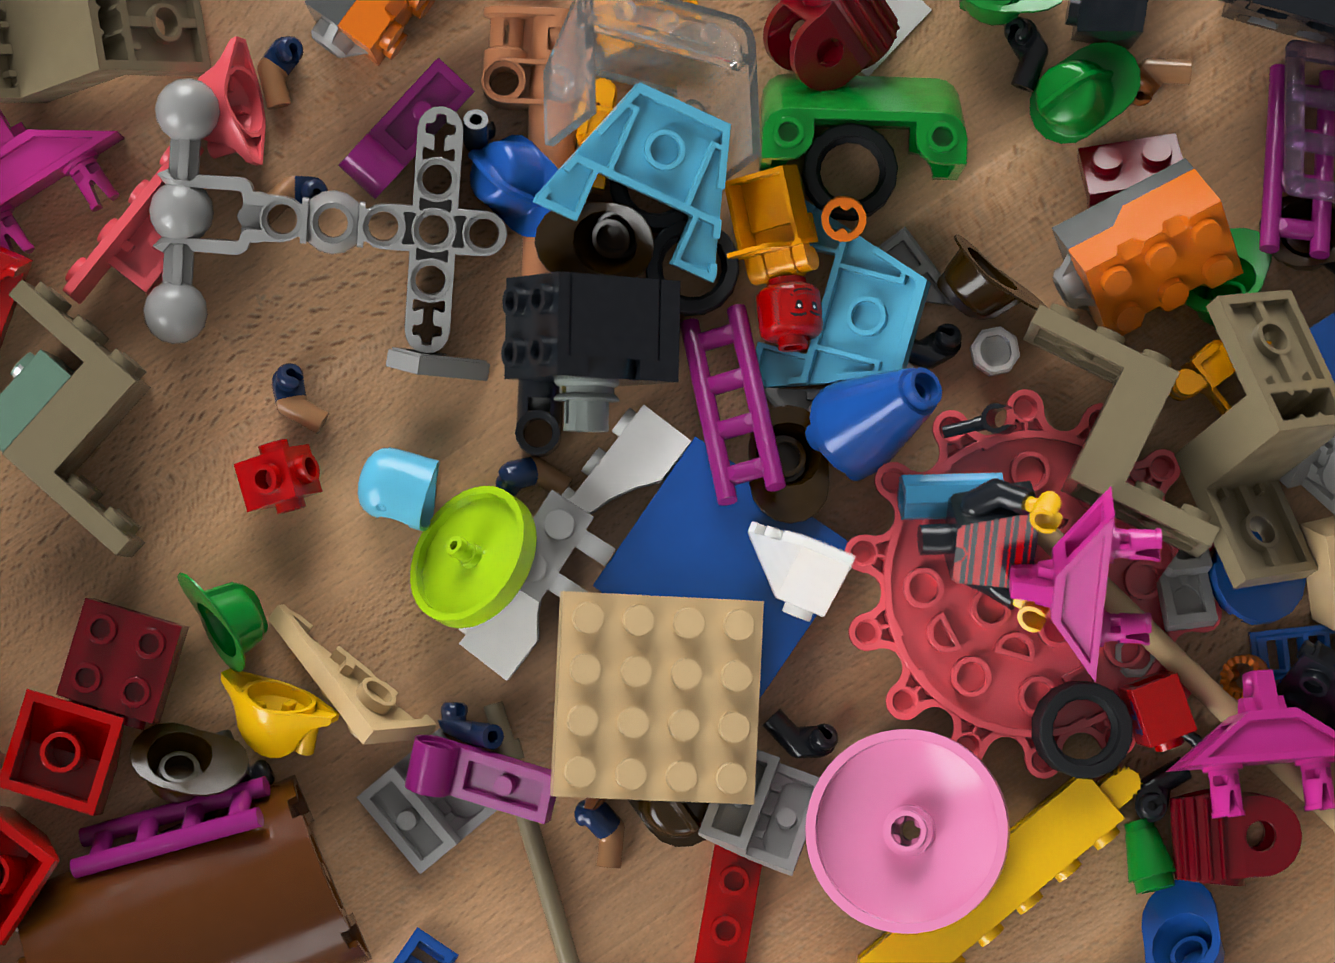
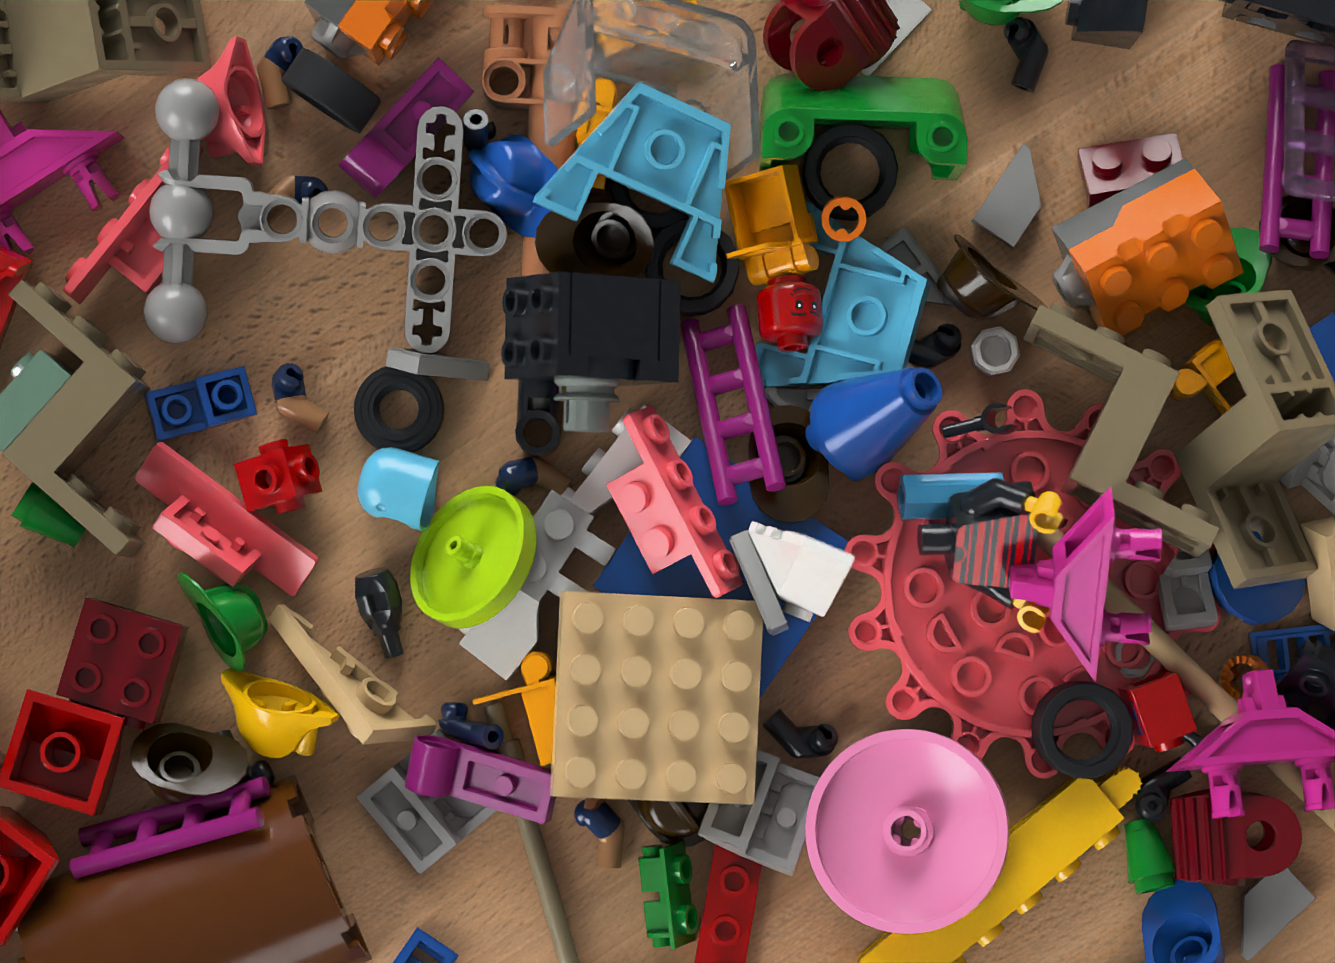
green piece [1030,42,1141,144] -> none
medium nougat arm [1132,58,1192,107] -> none
none -> green cone [11,482,86,548]
none -> coral bracket [135,442,319,596]
none -> blue slope [144,366,257,443]
none -> black tyre [281,48,381,133]
none -> black tyre [354,366,444,453]
none -> black piece [355,567,404,659]
none -> light orange piece [472,650,556,766]
none -> coral bracket [606,405,744,598]
none -> green hinge [638,841,698,949]
none -> light grey tile [729,530,789,636]
none -> light grey tile [971,143,1041,249]
none -> light grey tile [1240,868,1315,962]

